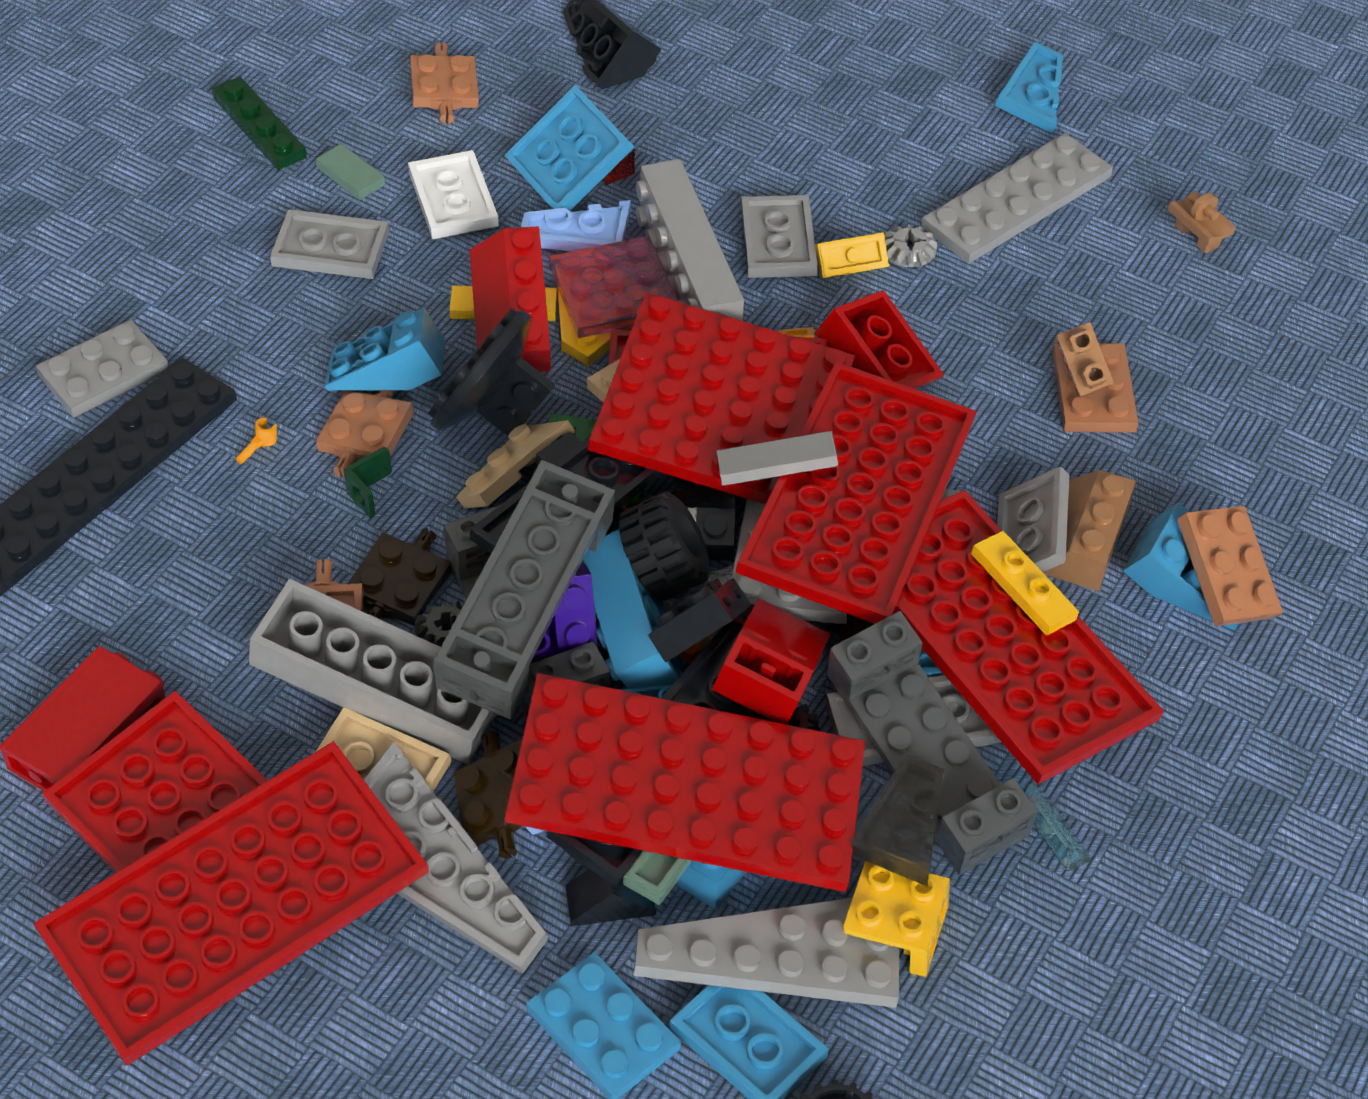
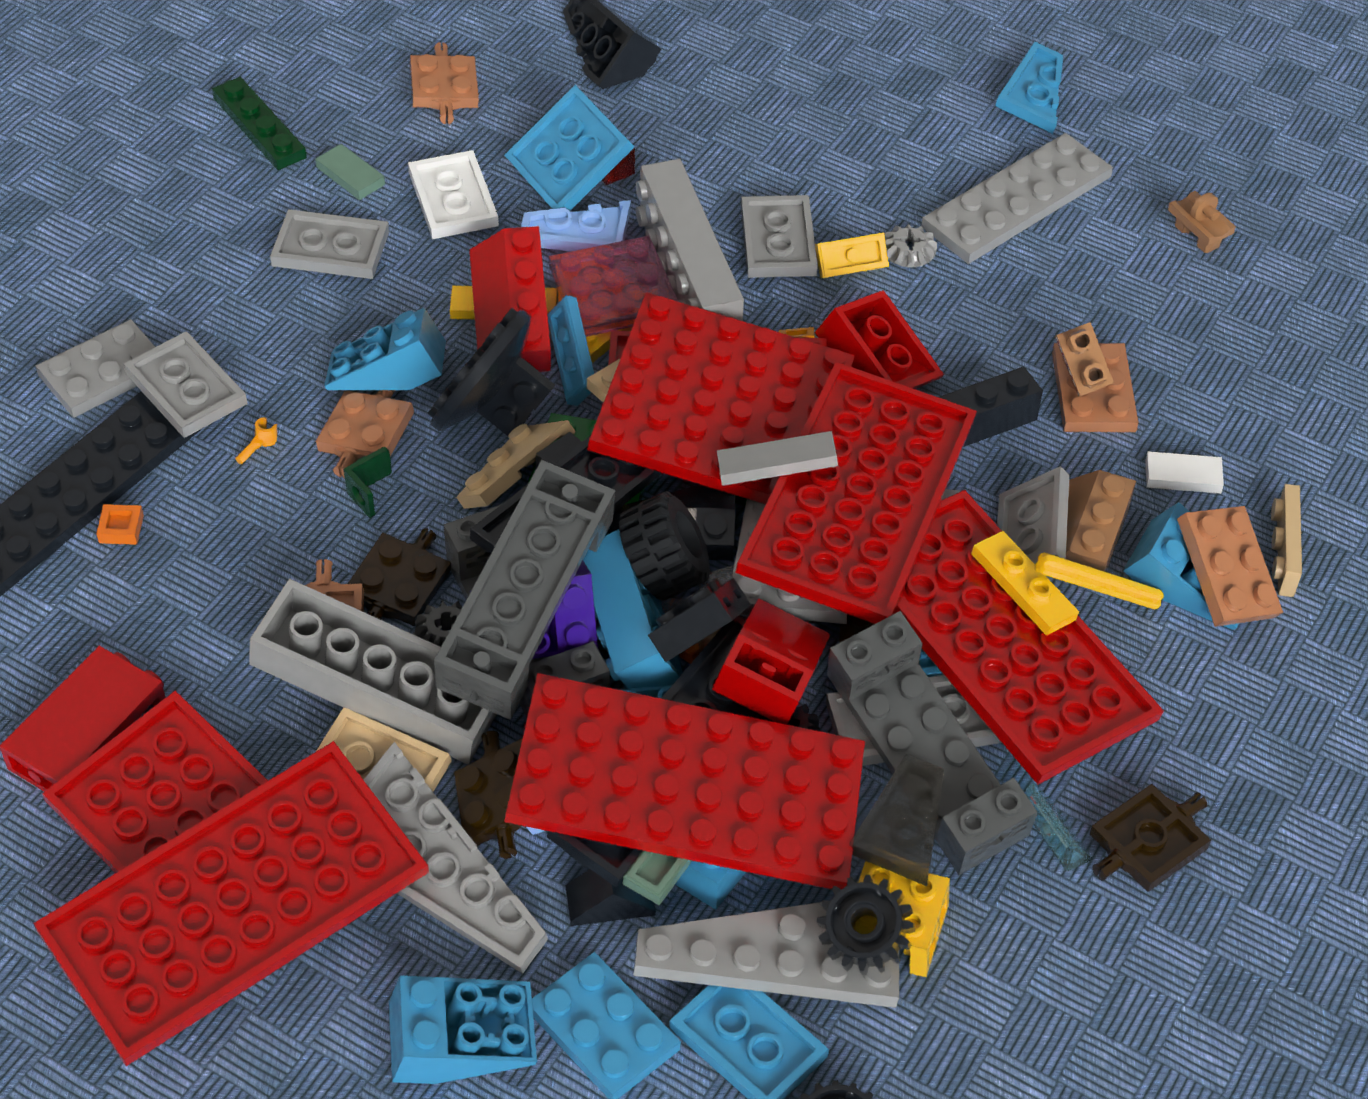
none -> orange plate [96,504,144,545]
none -> light grey plate [124,331,248,438]
none -> dark azure slope [389,975,537,1084]
none -> dark azure tile [547,295,594,406]
none -> black gear [817,875,915,975]
none -> black brick [939,366,1043,447]
none -> yellow axle [1035,552,1164,610]
none -> dark brown plate [1089,784,1211,892]
none -> white tile [1145,451,1224,494]
none -> tan plate [1271,484,1302,597]

